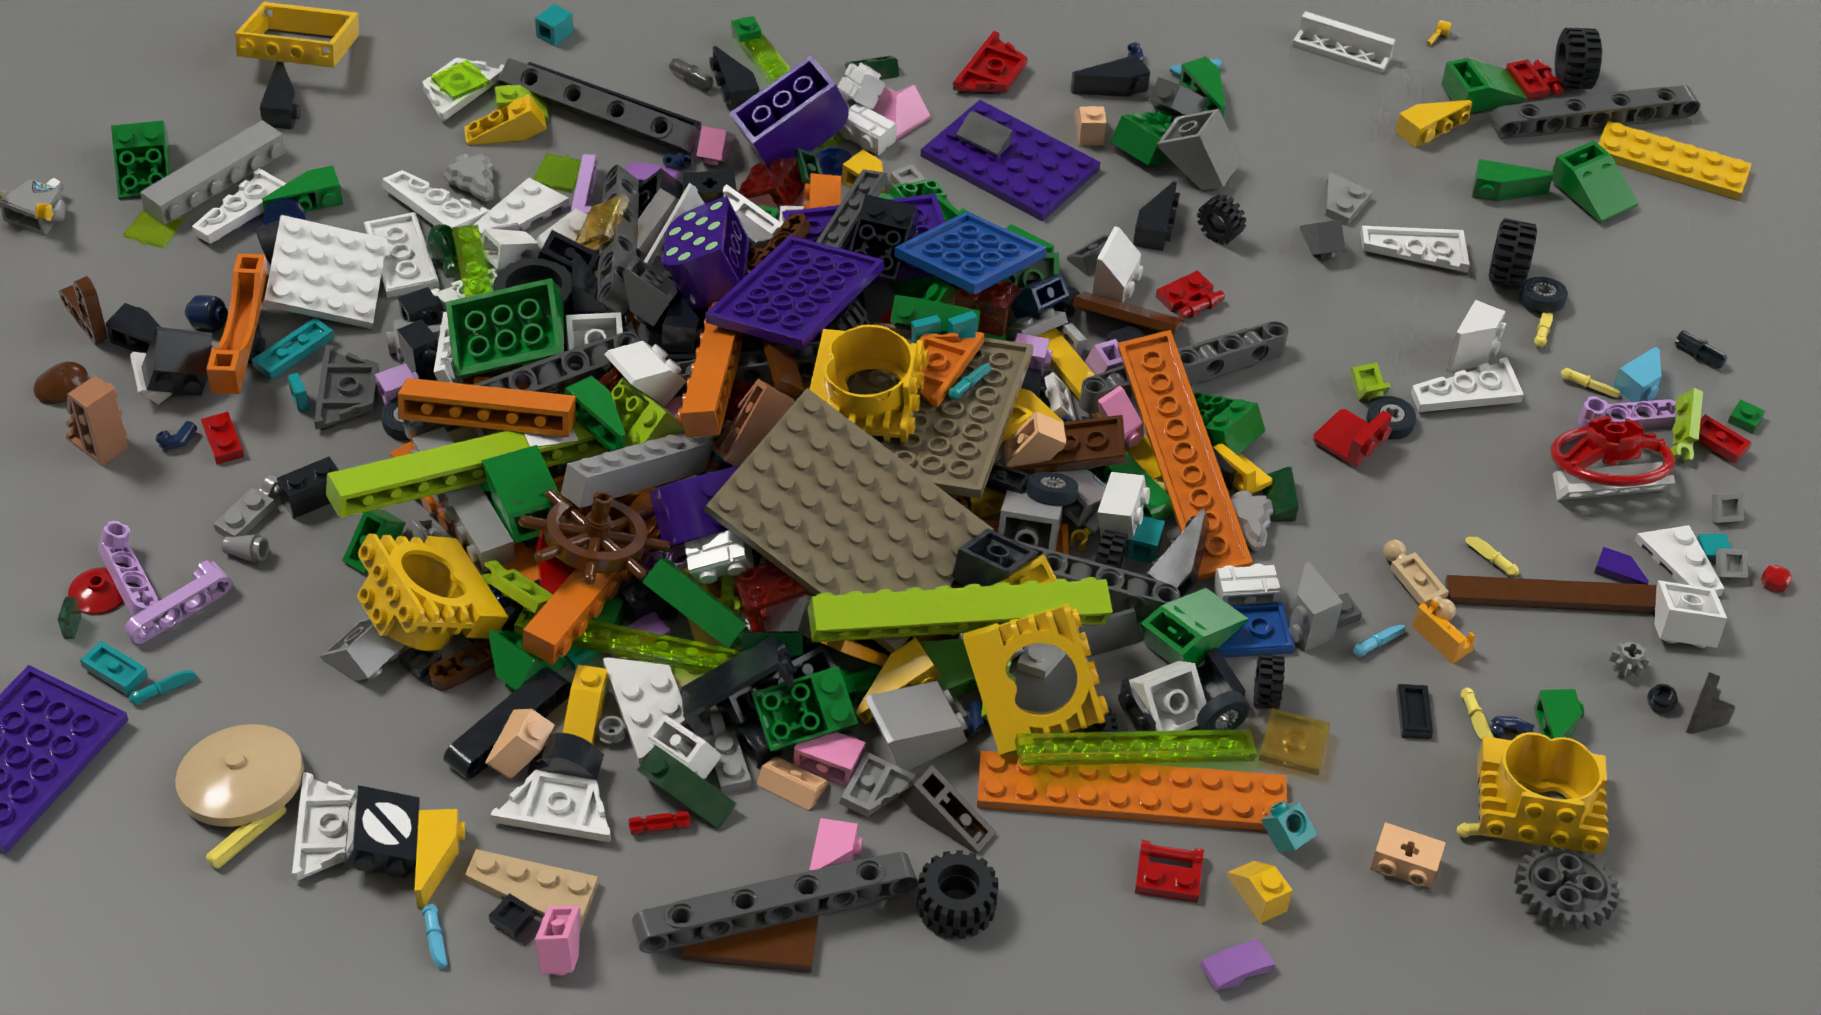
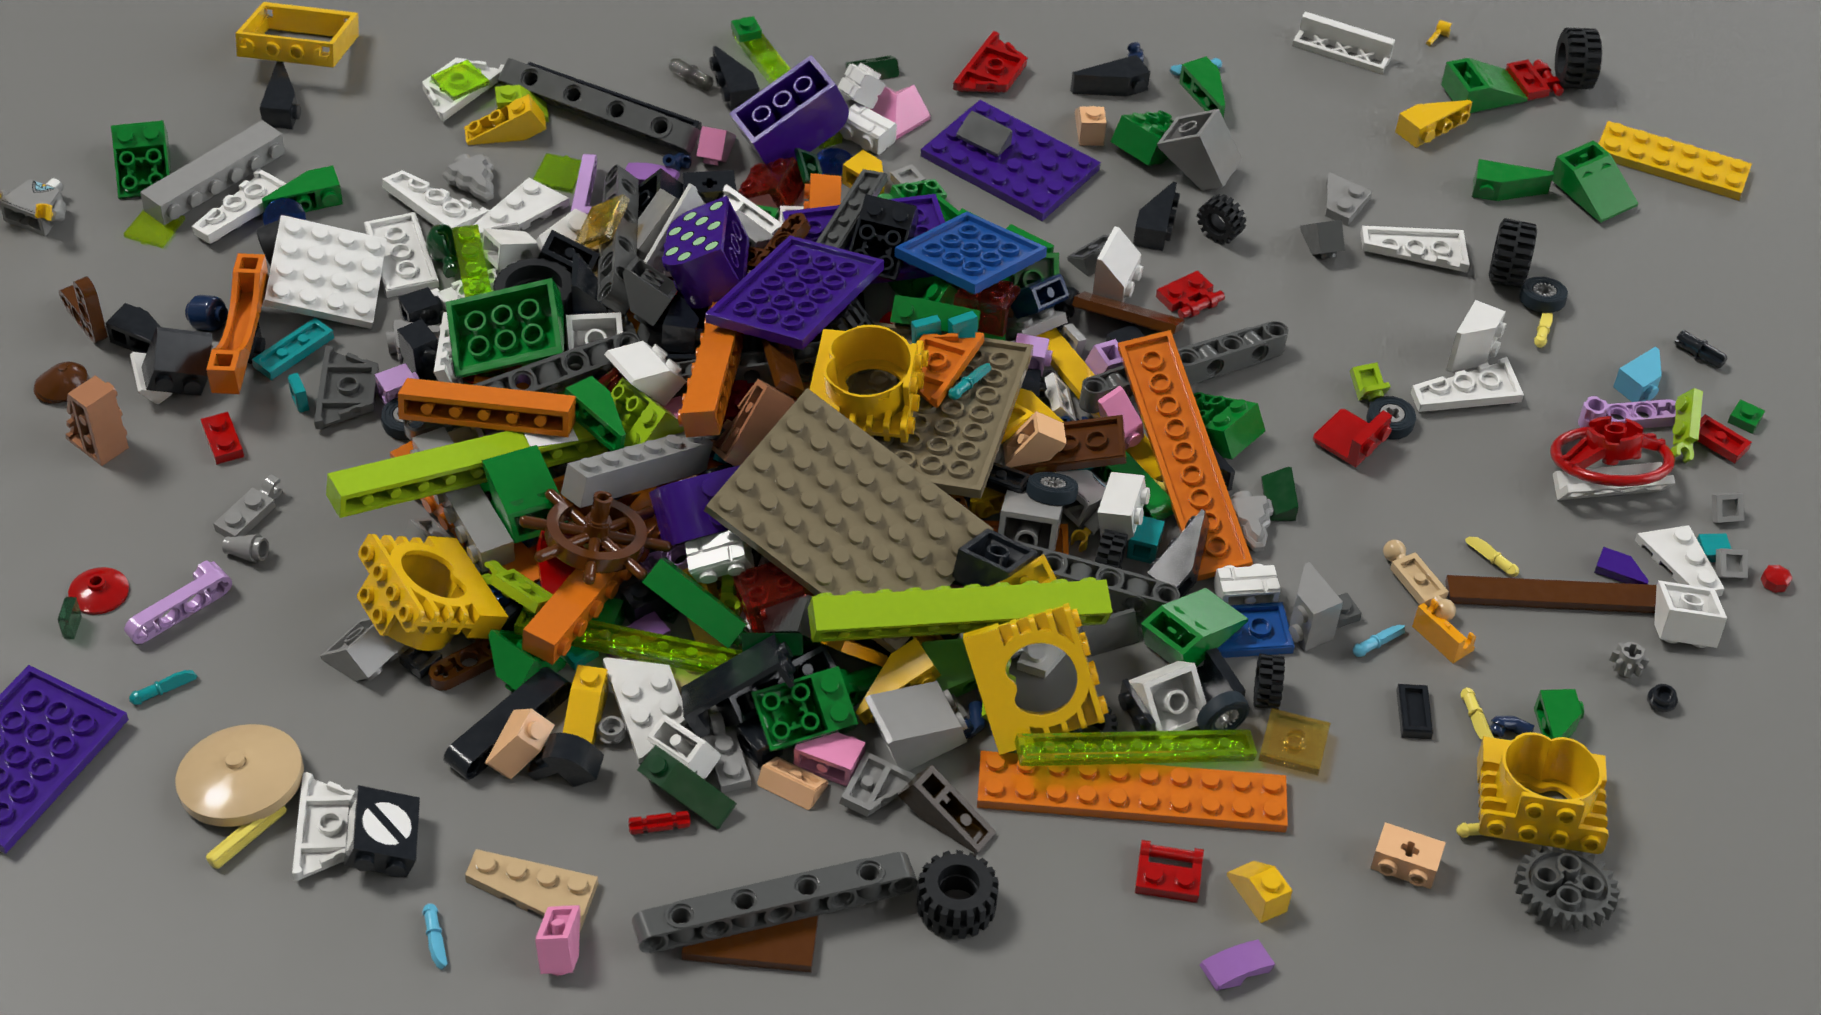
teal plate [80,641,148,695] -> none
lavender beam [98,521,159,616] -> none
dark blue arm [155,421,197,451] -> none
black brick [277,456,339,519] -> none
green slope [342,509,406,574] -> none
yellow slope [415,809,466,908] -> none
black plate [489,893,536,938] -> none
white wing [491,770,611,843] -> none
teal brick [535,4,574,46] -> none
bright pink slope [809,818,863,871] -> none
dark grey slope [1149,77,1208,116] -> none
yellow panel [1213,443,1272,494] -> none
teal brick [1261,801,1317,852] -> none
dark grey beam [1490,85,1700,139] -> none
light yellow piece [1561,368,1621,398] -> none
clear smoke slope [1686,672,1735,734] -> none

